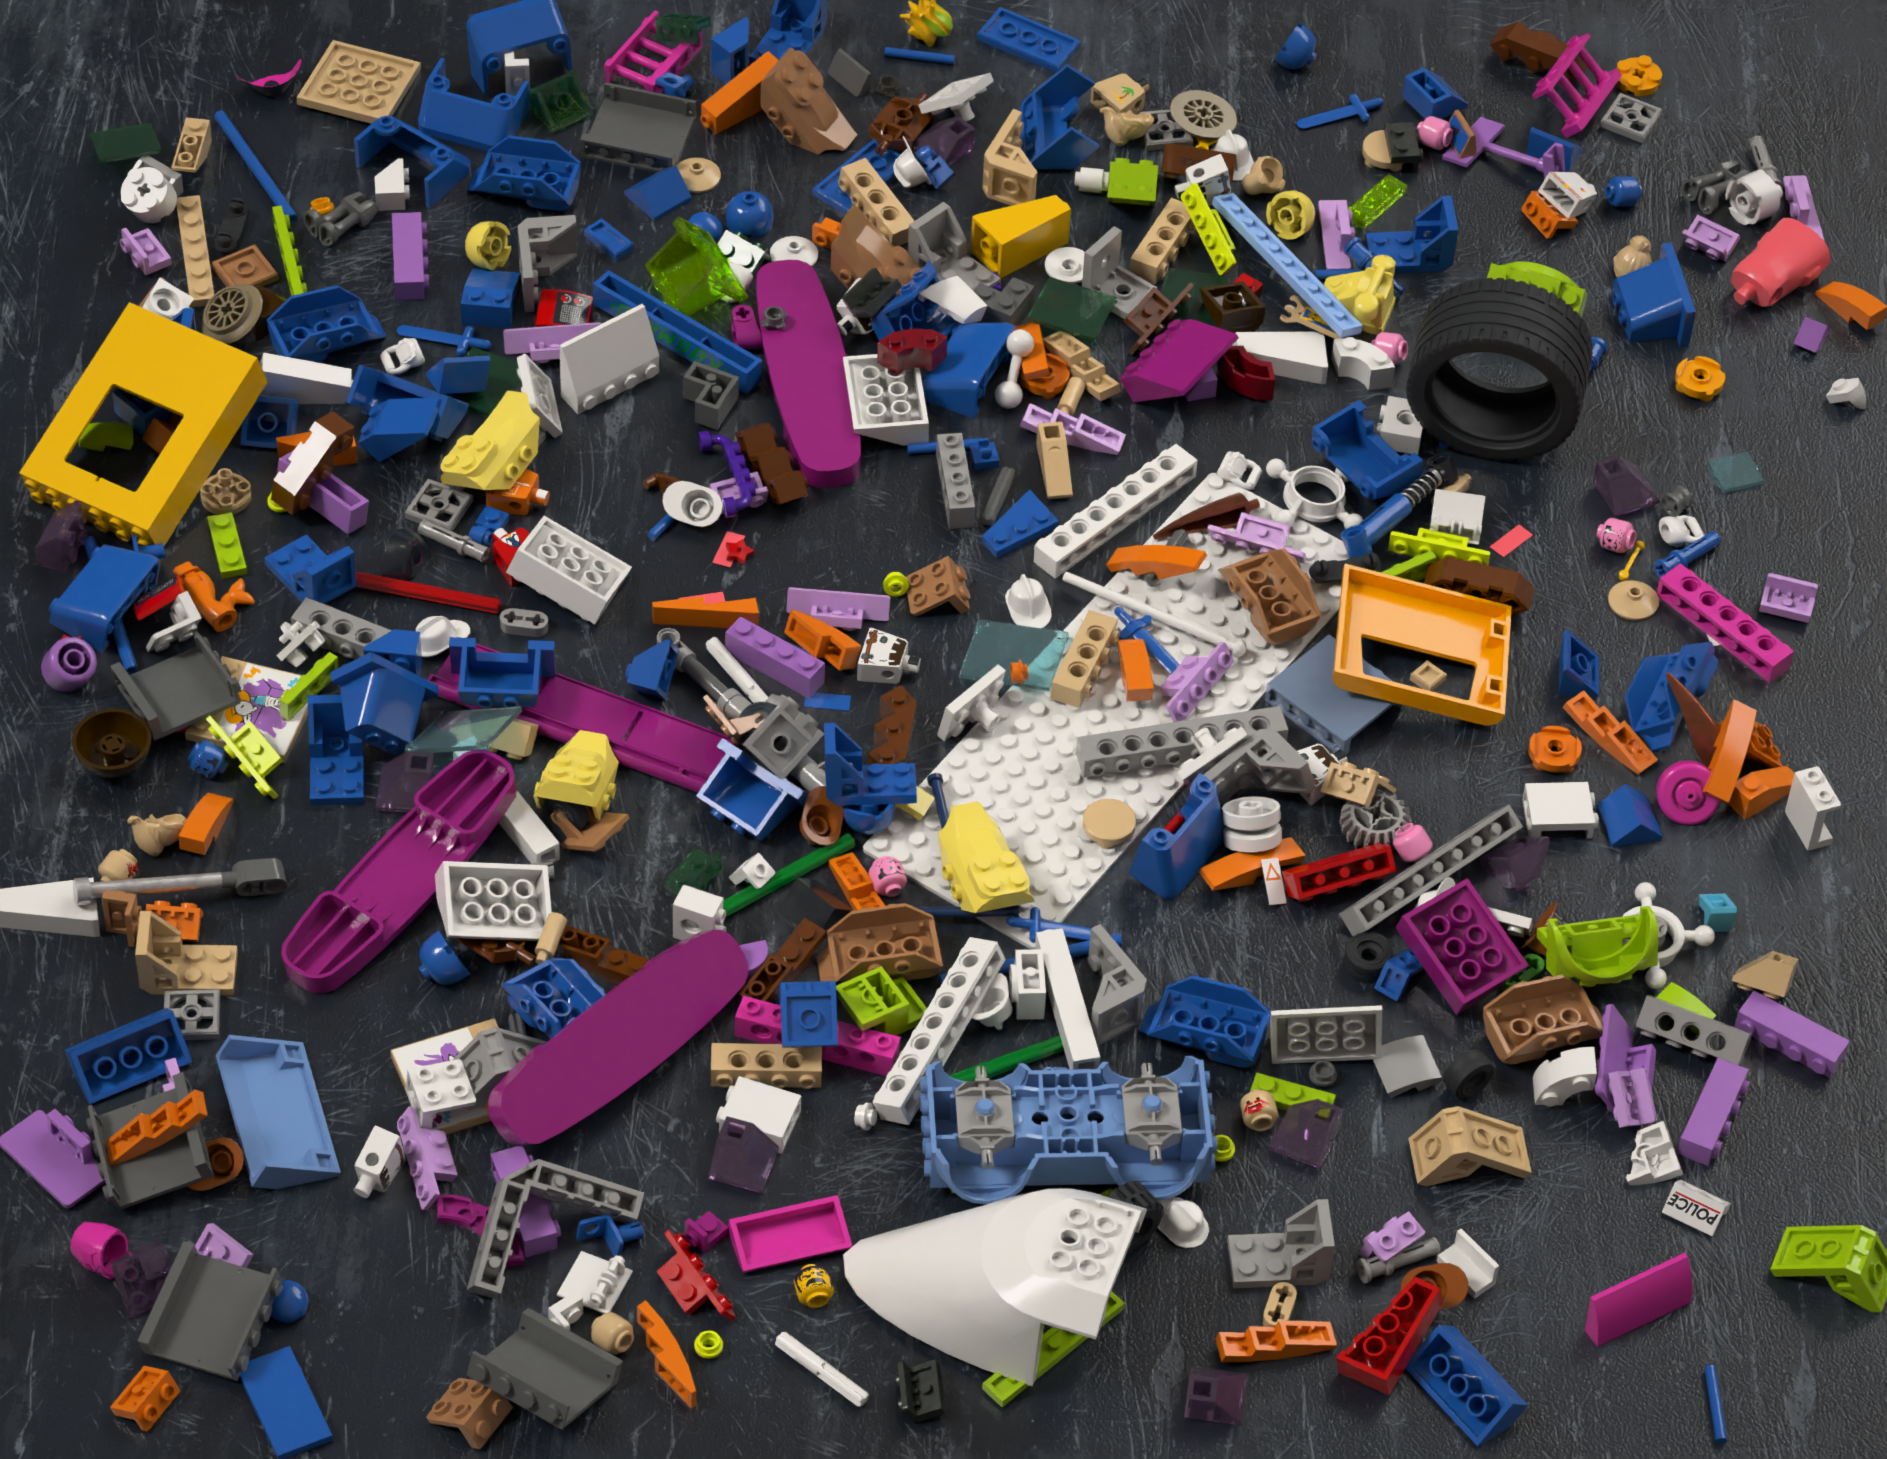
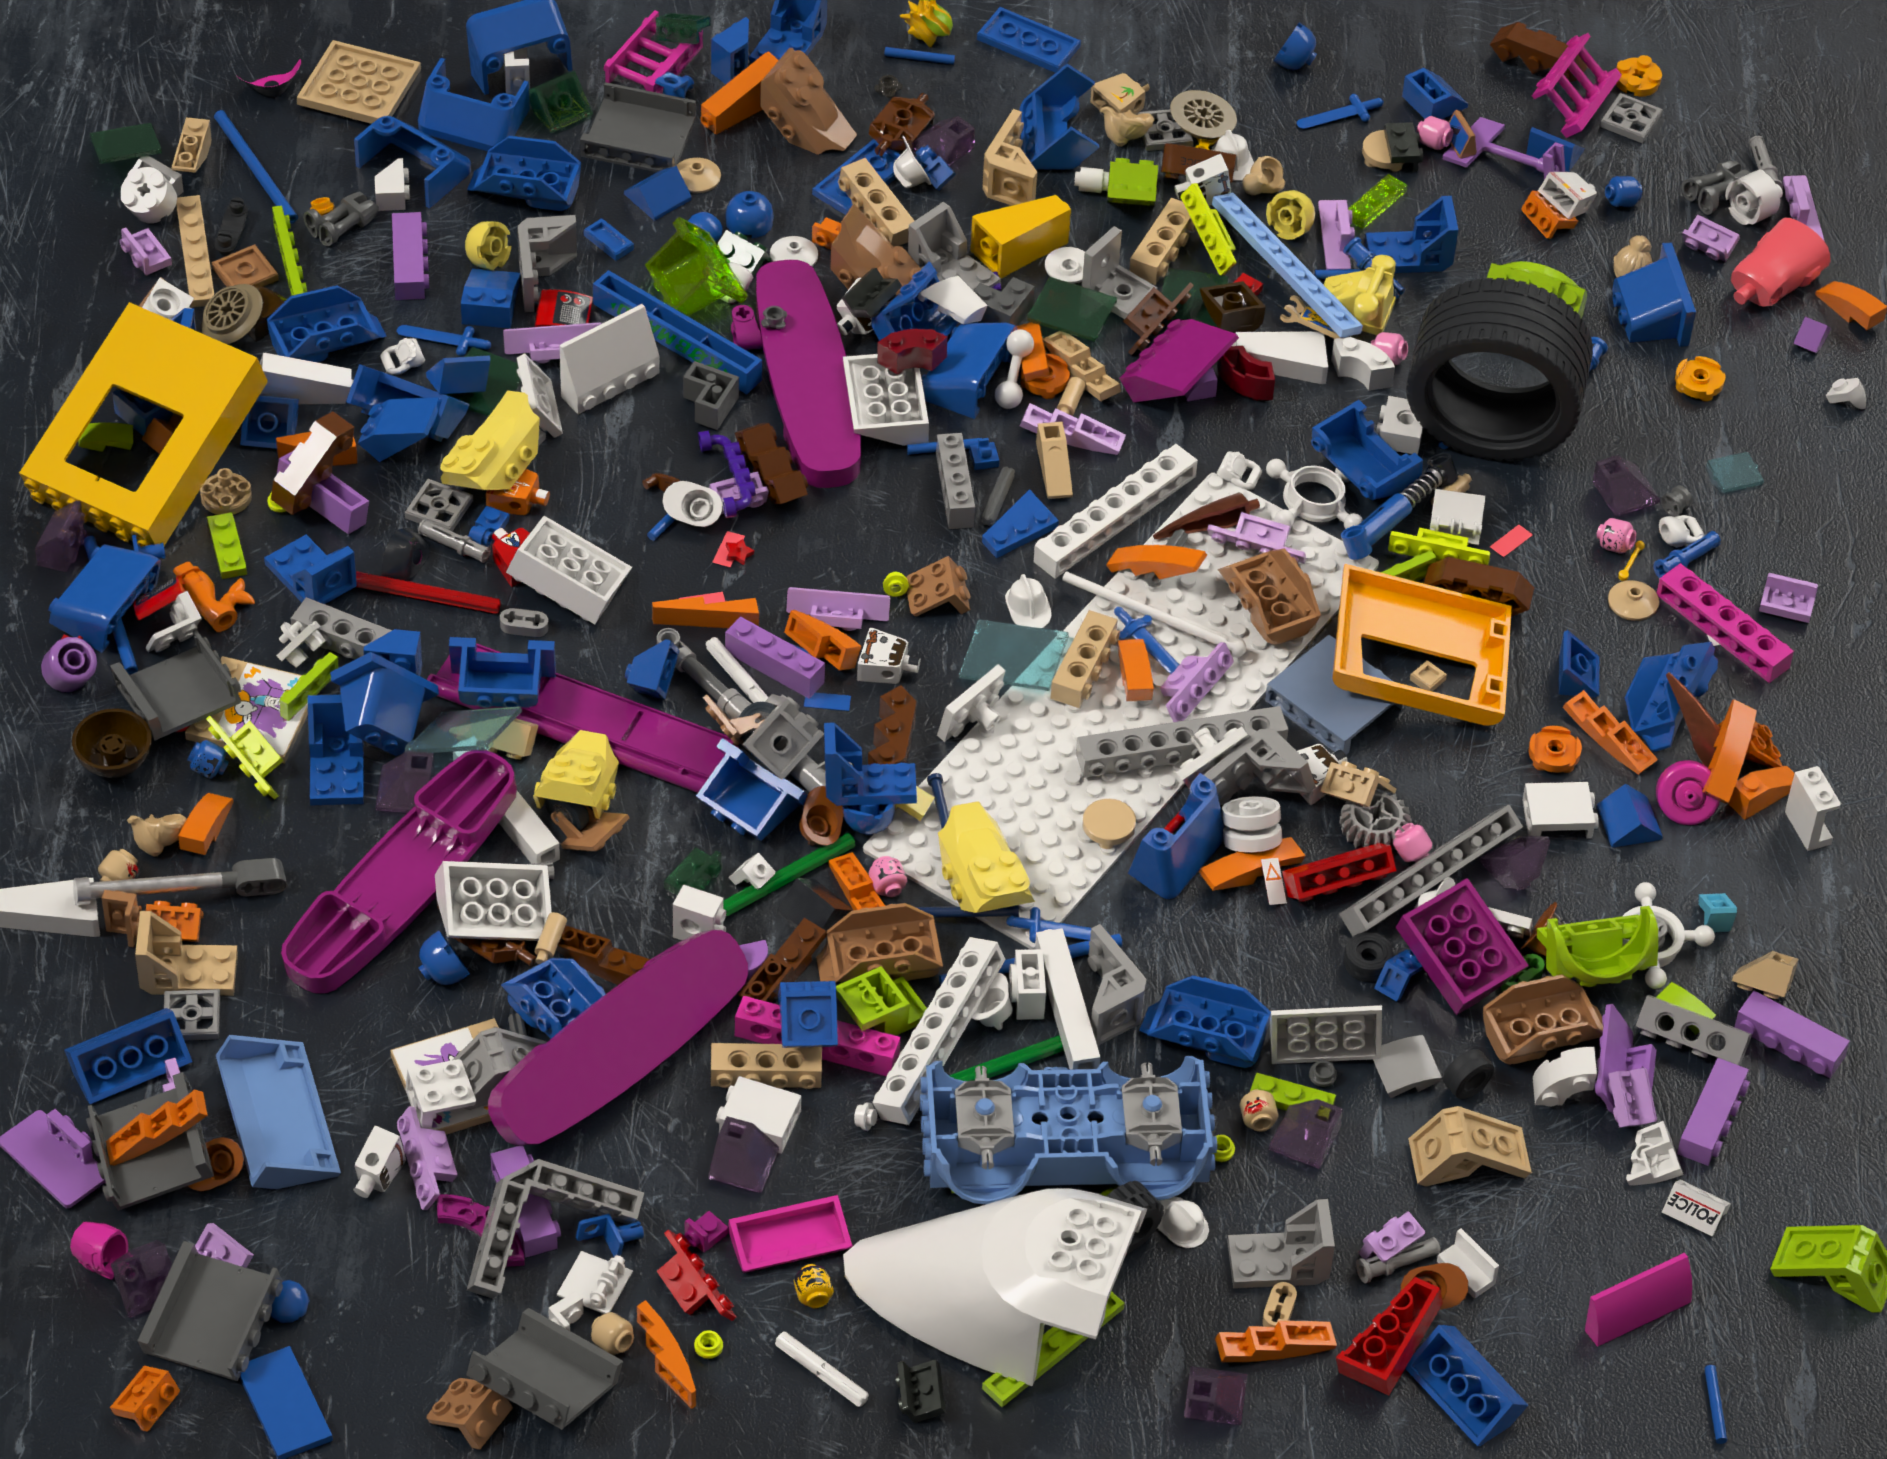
white piece [416,616,470,657] -> none
dark grey slope [828,48,871,98] -> none
white plate [919,73,994,123] -> none
orange plate [1010,660,1028,685] -> none
black piece [1309,553,1381,583] -> none

